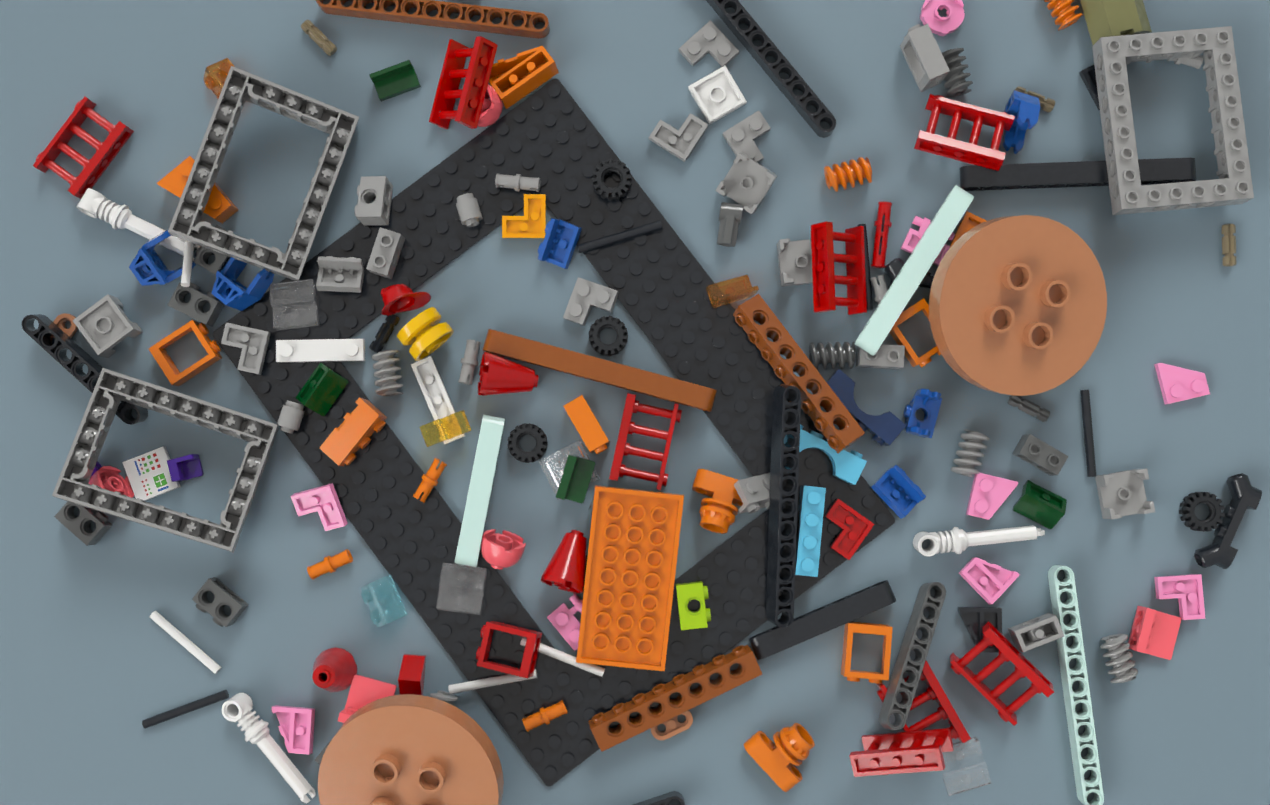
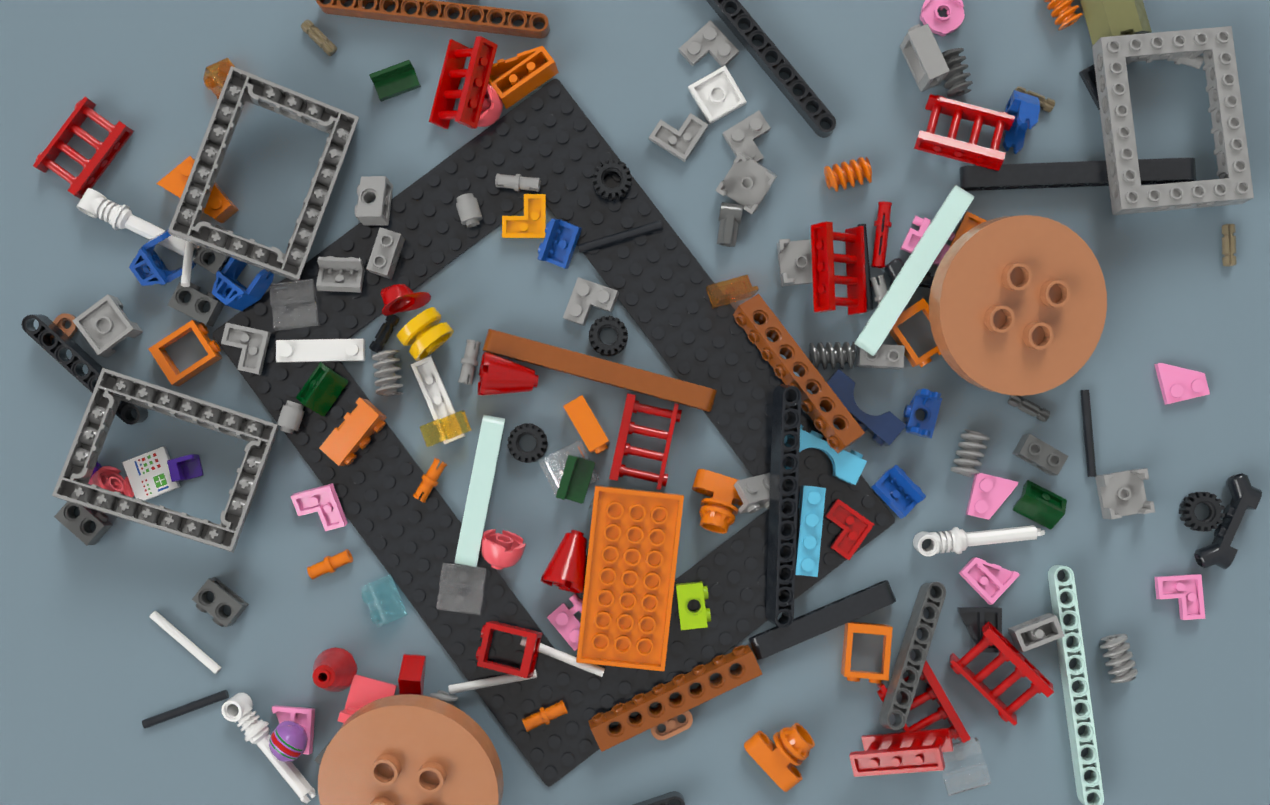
coral bracket [1128,606,1181,660] -> none
none -> medium lavender helmet [269,721,308,762]

